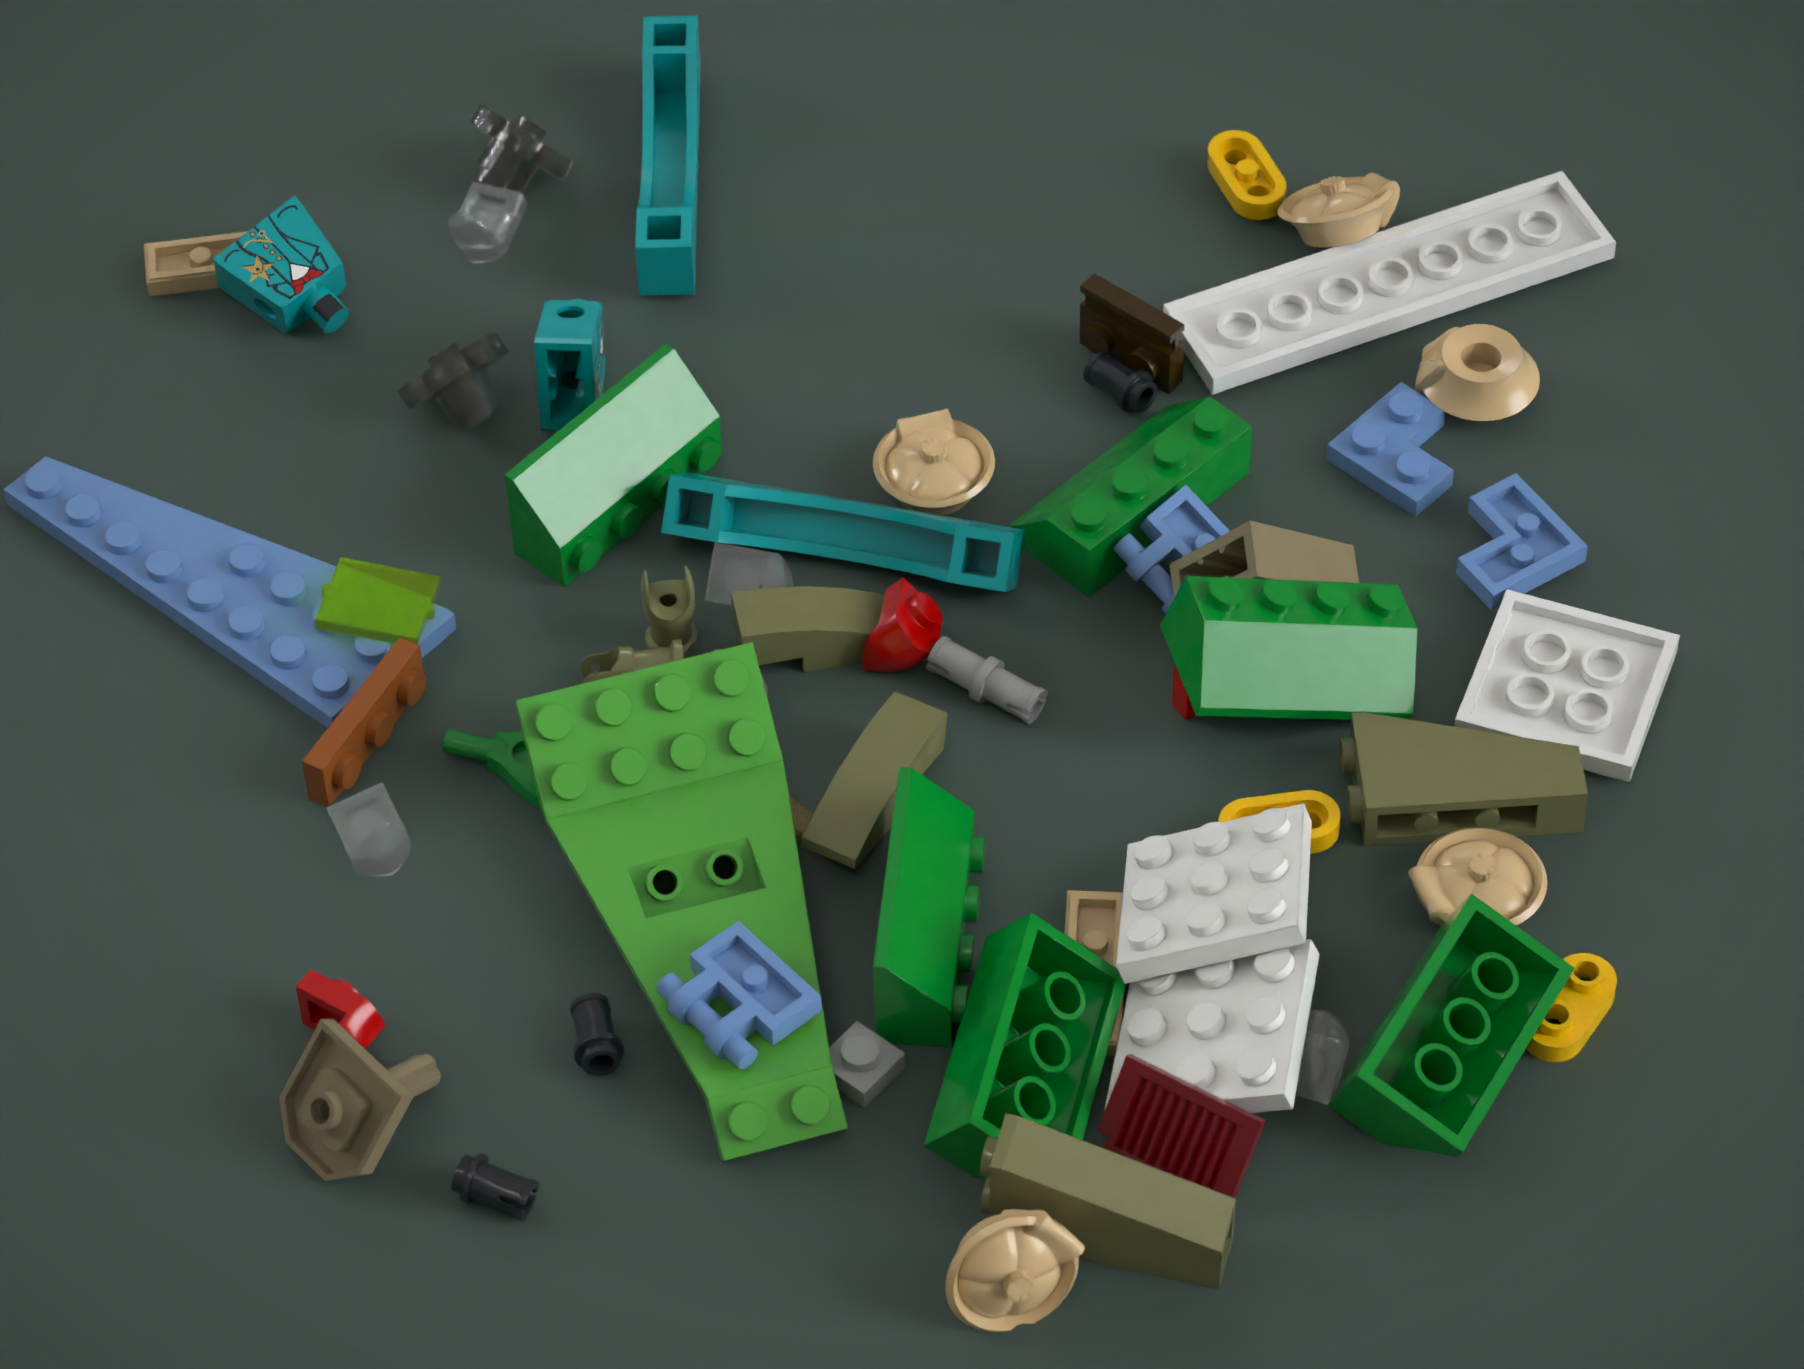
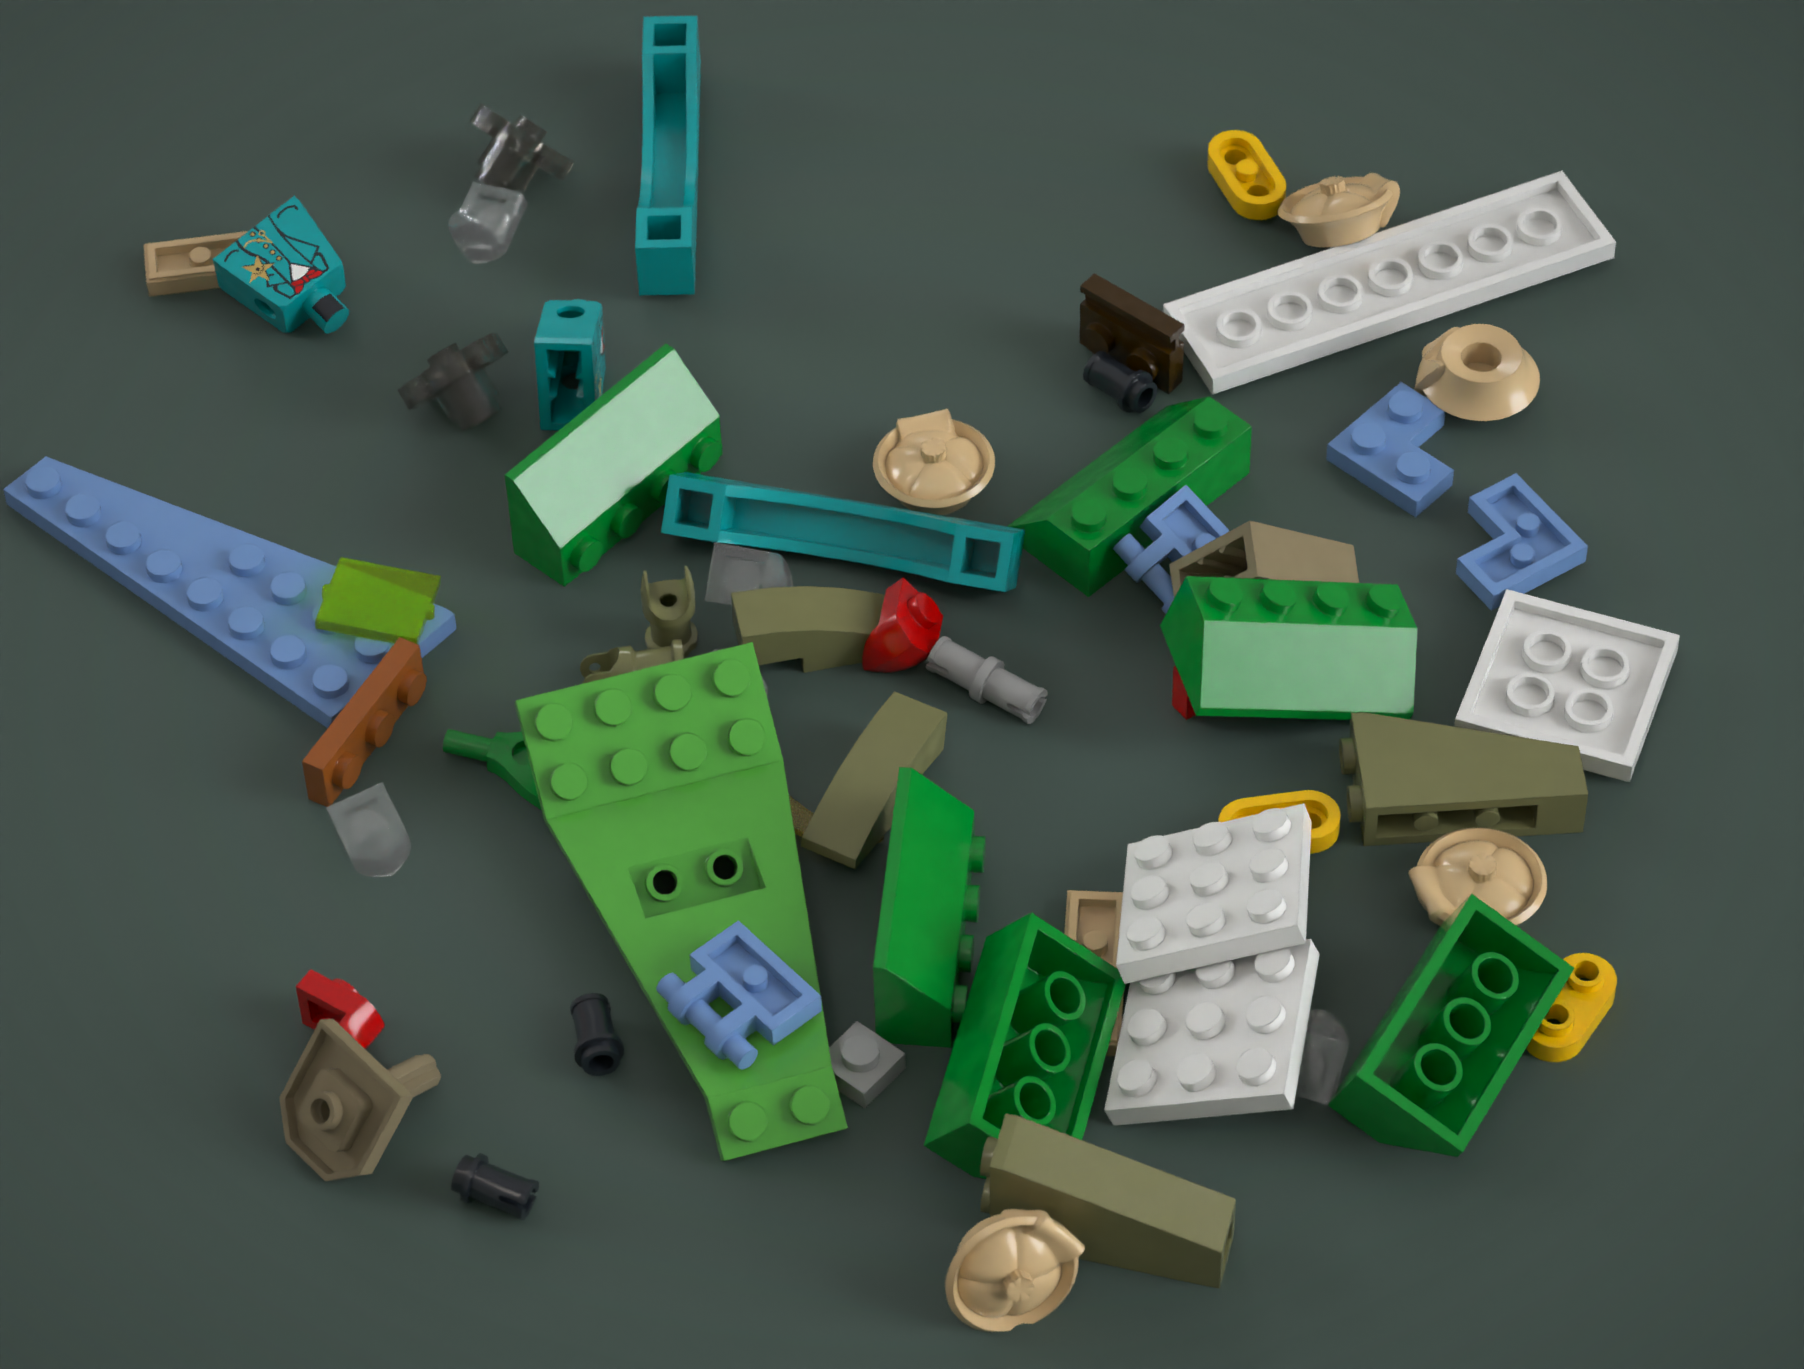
dark red window [1097,1054,1266,1198] -> none

